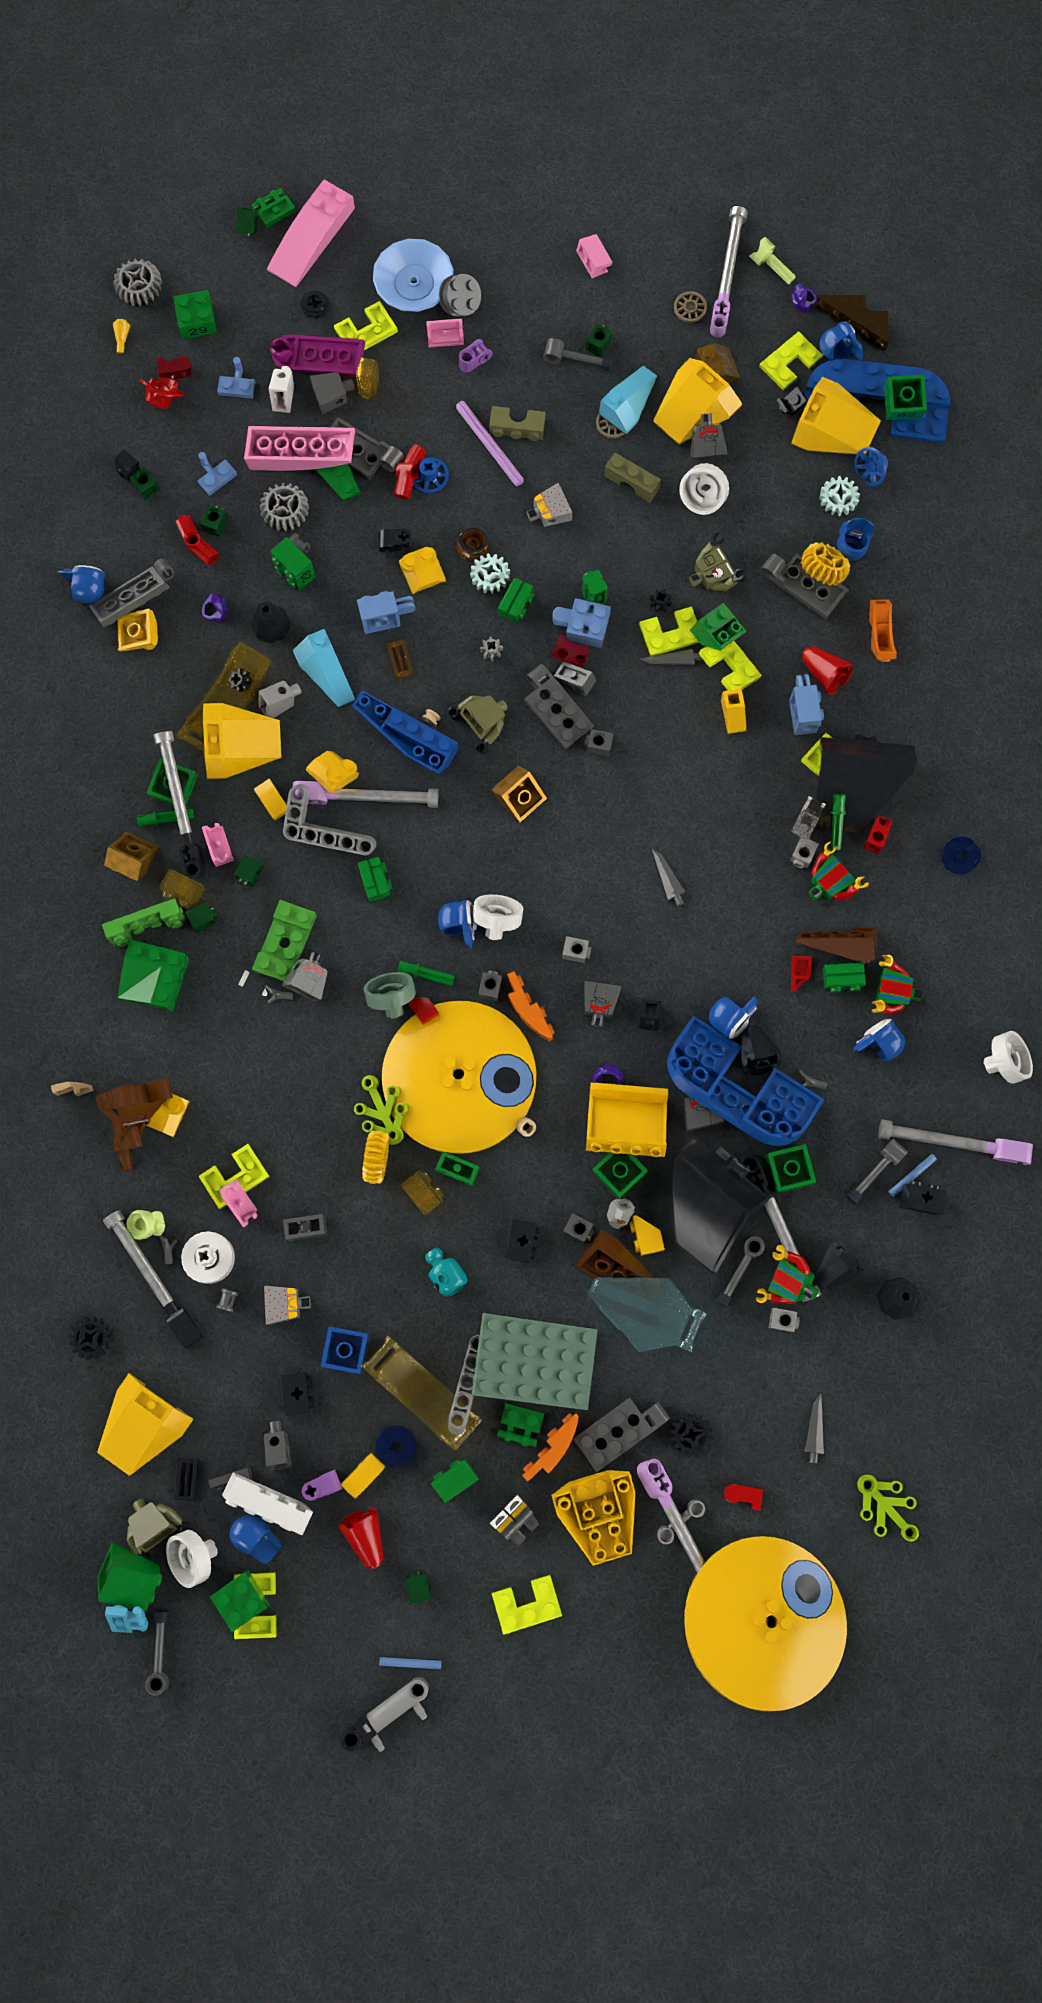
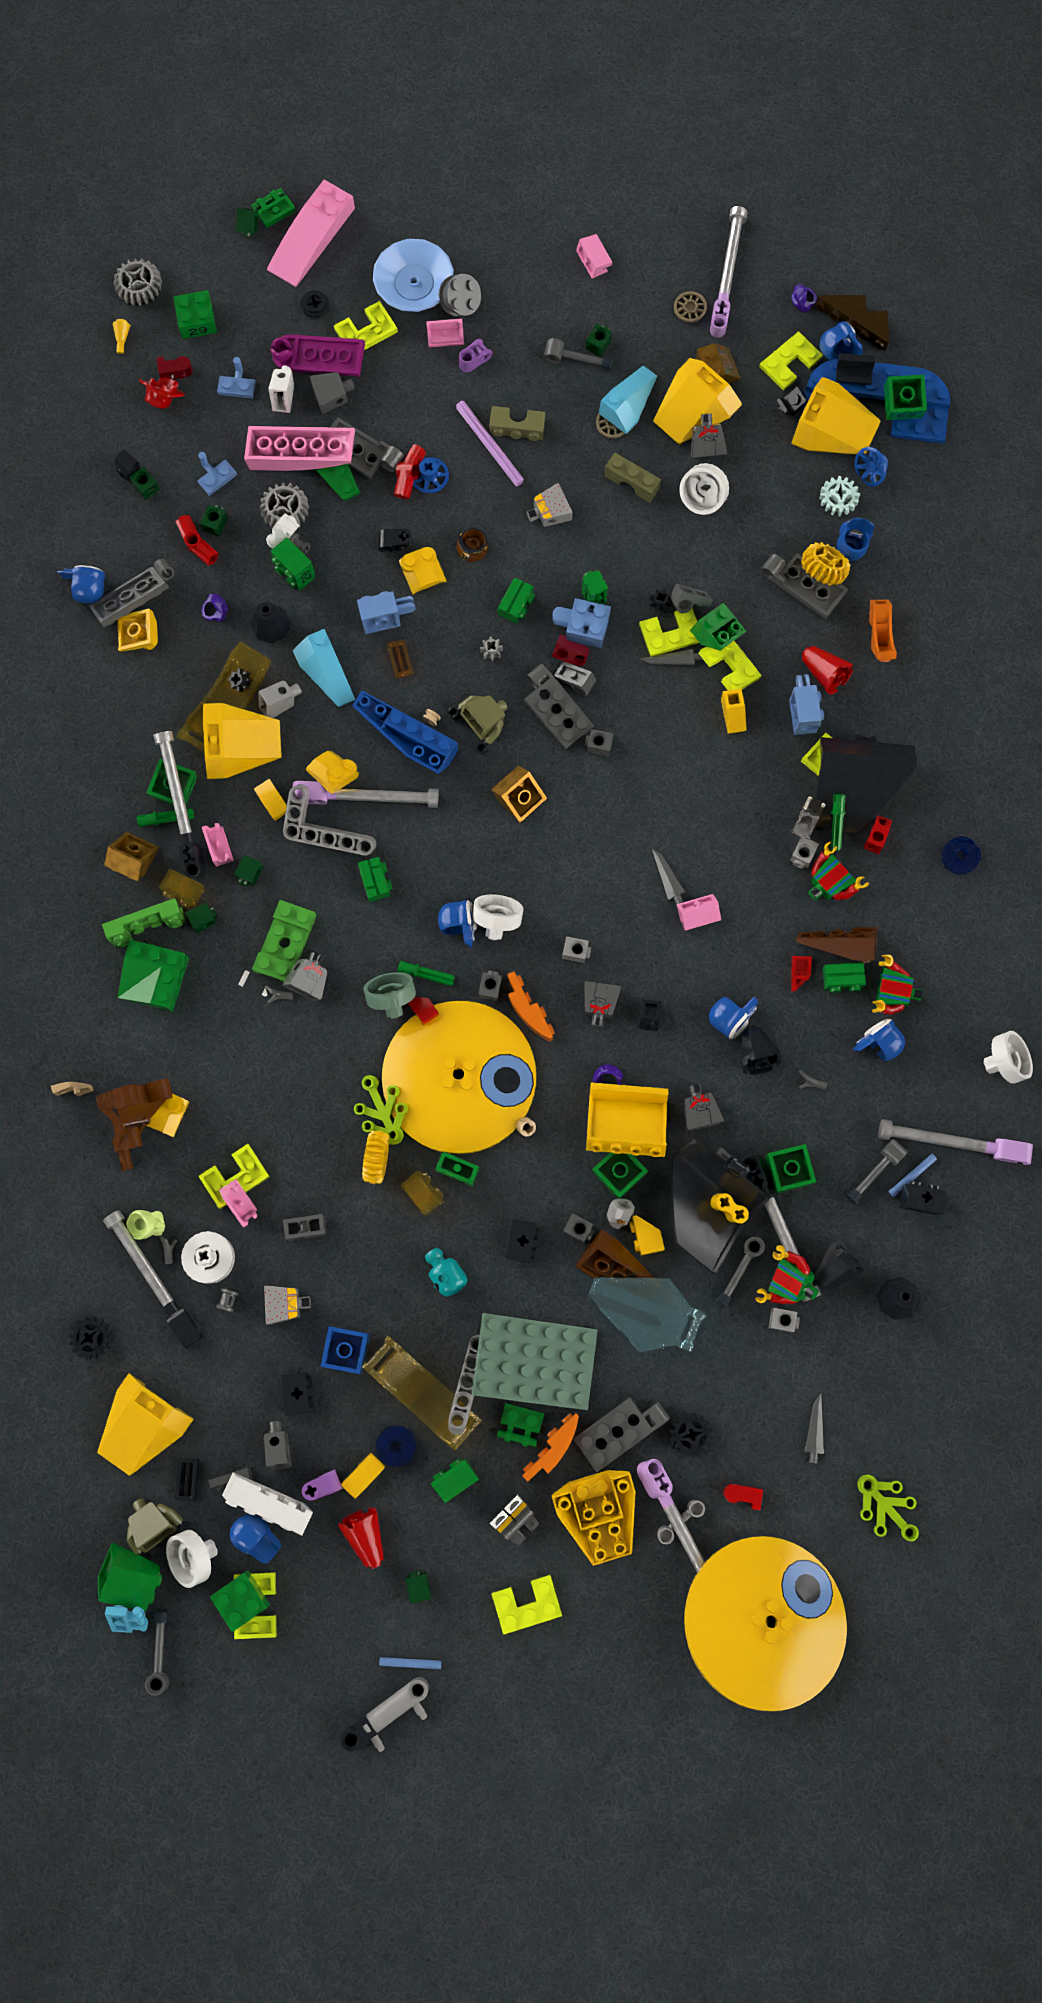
clear yellow brick [356,358,380,399] -> none
light aqua gear [470,553,510,594] -> none
blue plate [667,1015,824,1146] -> none
olive torso [689,532,746,592] -> none
yellowish green piece [749,237,796,284] -> none
none -> white connector [266,513,299,549]
none -> dark grey plate [670,584,713,613]
none -> bright pink hinge [677,894,721,930]
none -> yellow axle [711,1193,749,1223]
none -> black panel [836,353,876,385]

